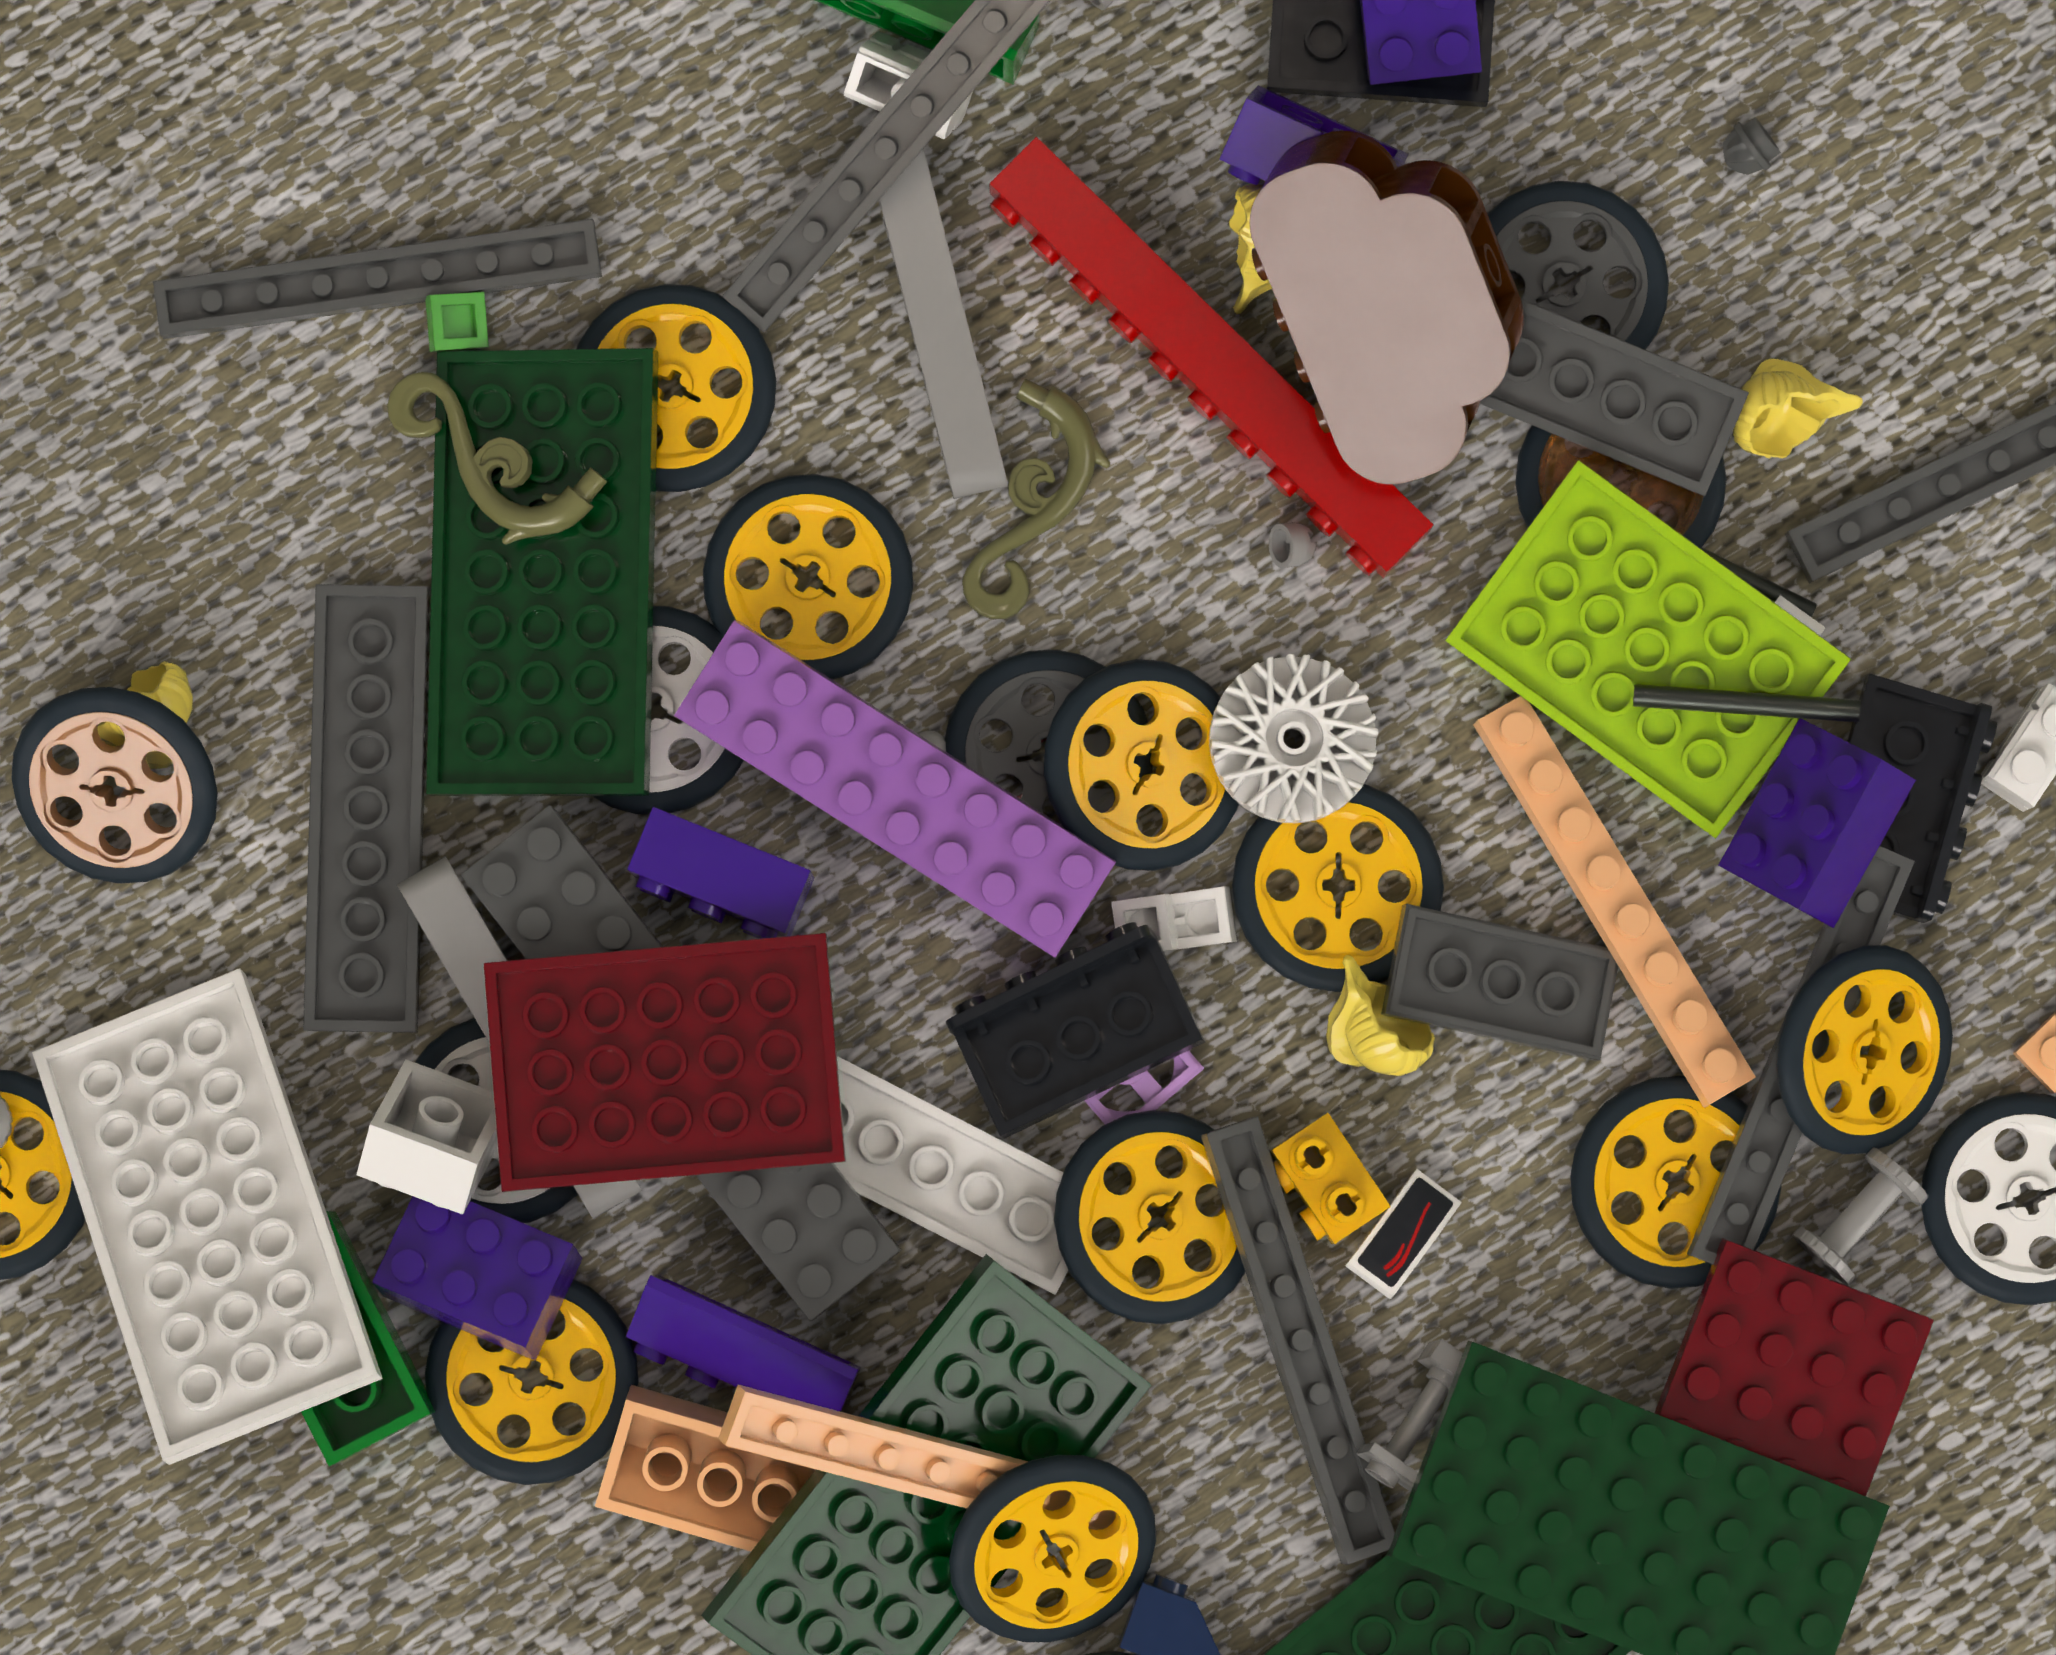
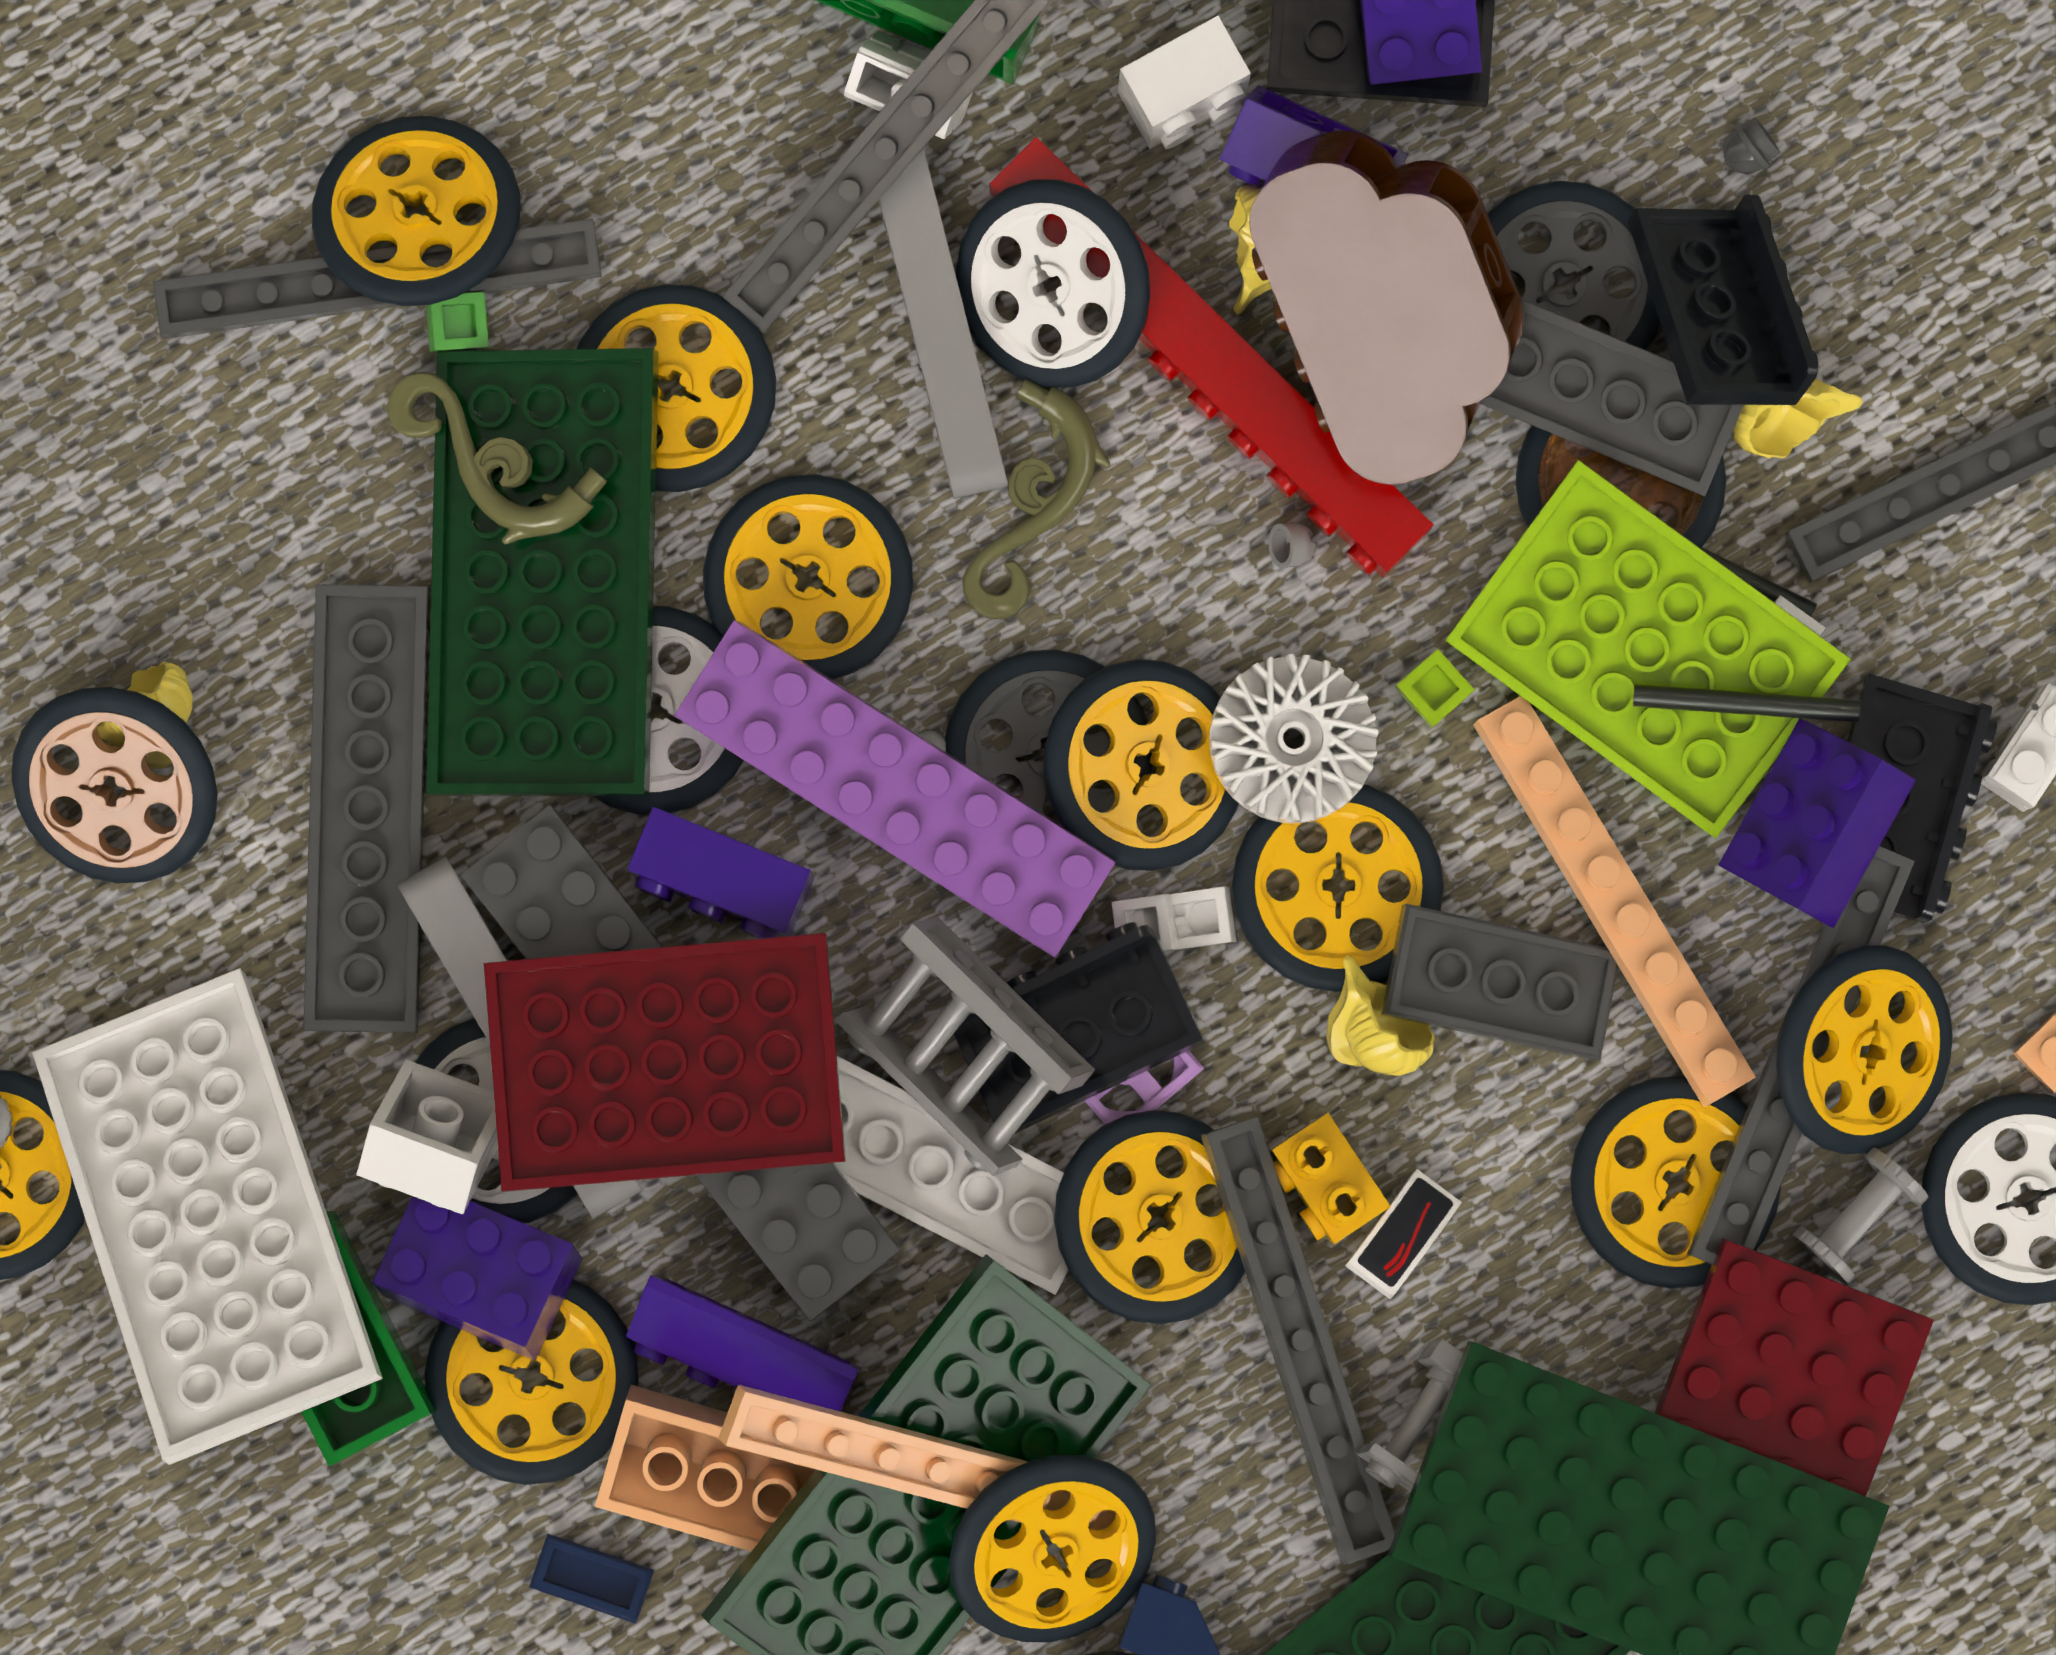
none -> wedge [312,116,520,306]
none -> dark blue tile [529,1533,654,1624]
none -> light grey fence [836,916,1095,1176]
none -> wedge [956,179,1150,388]
none -> white brick [1118,16,1251,149]
none -> lime plate [1395,649,1475,729]
none -> black bracket [1627,194,1819,405]

